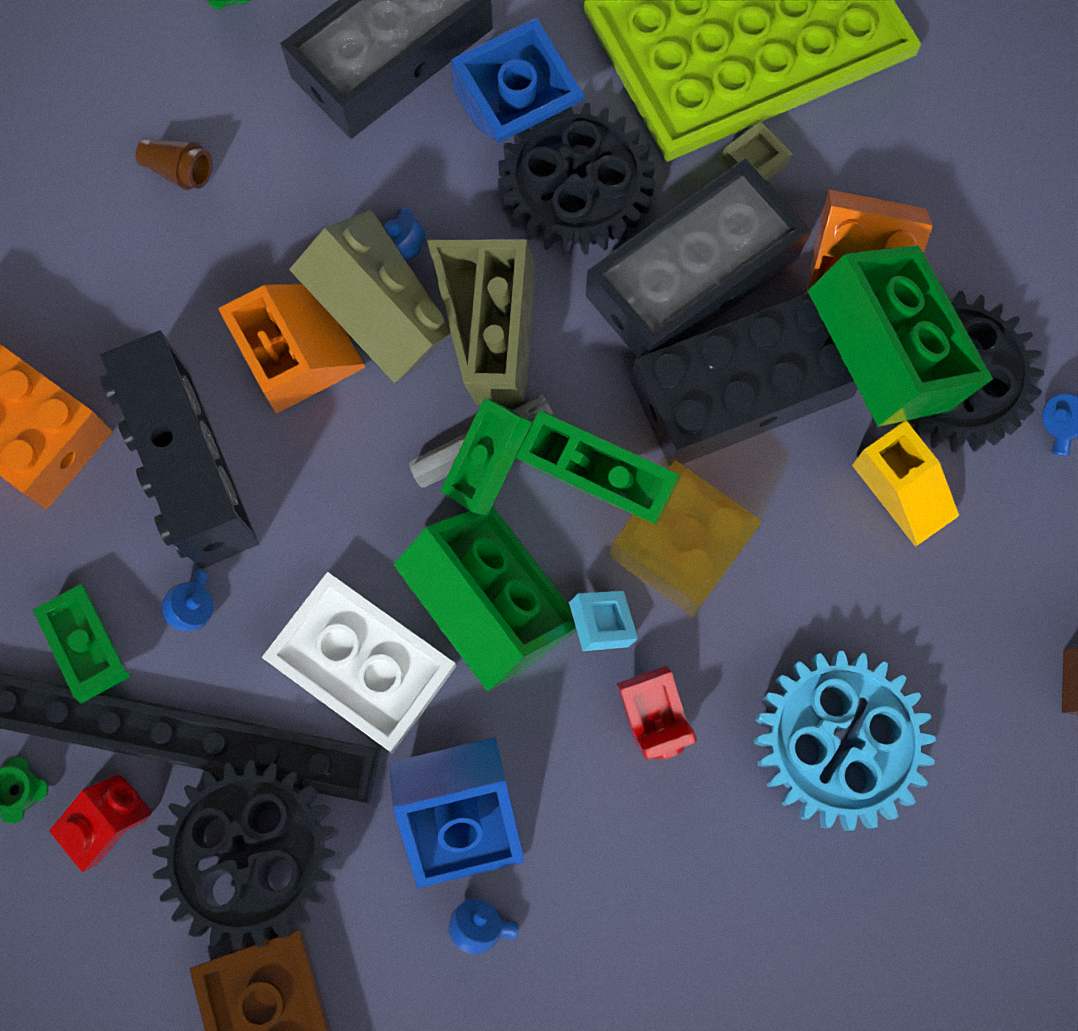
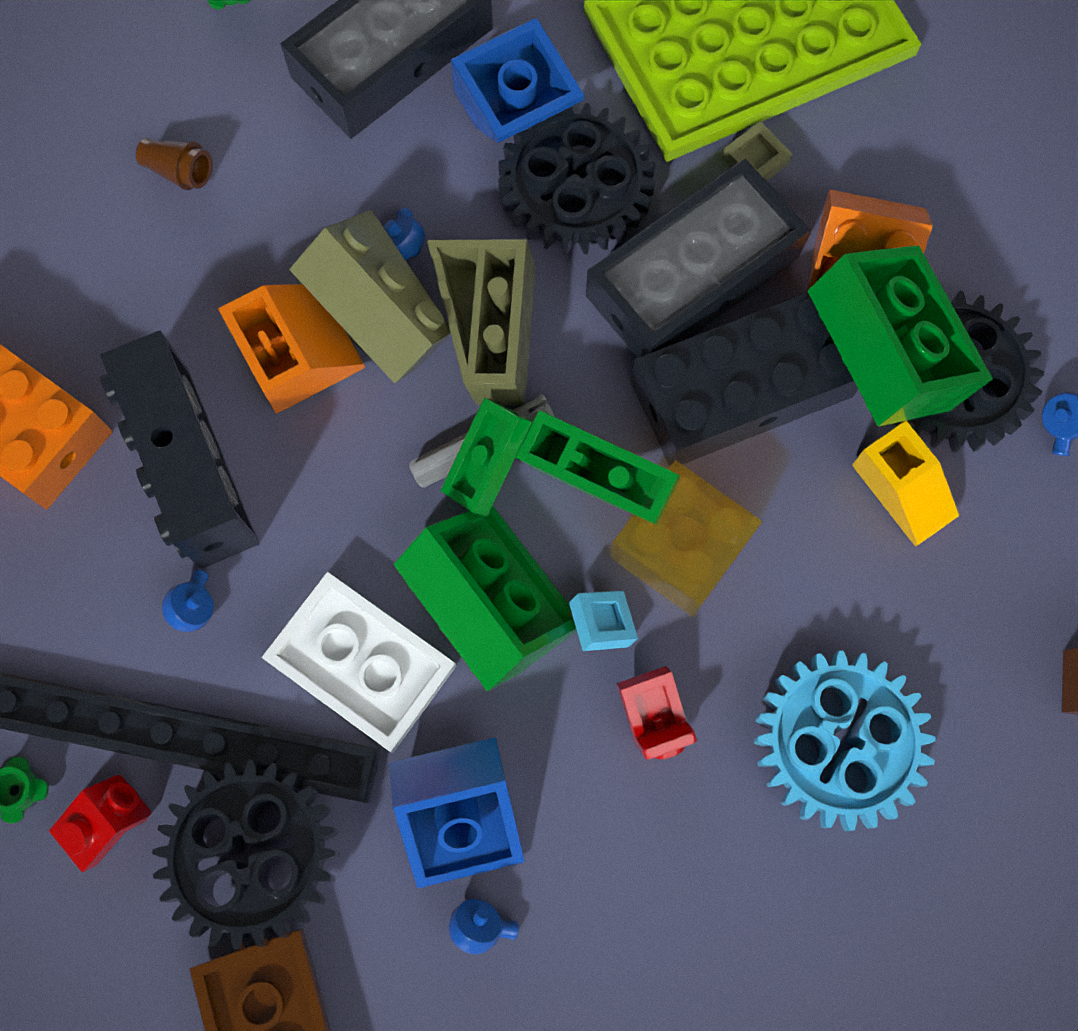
green plate [32,584,131,704] -> none

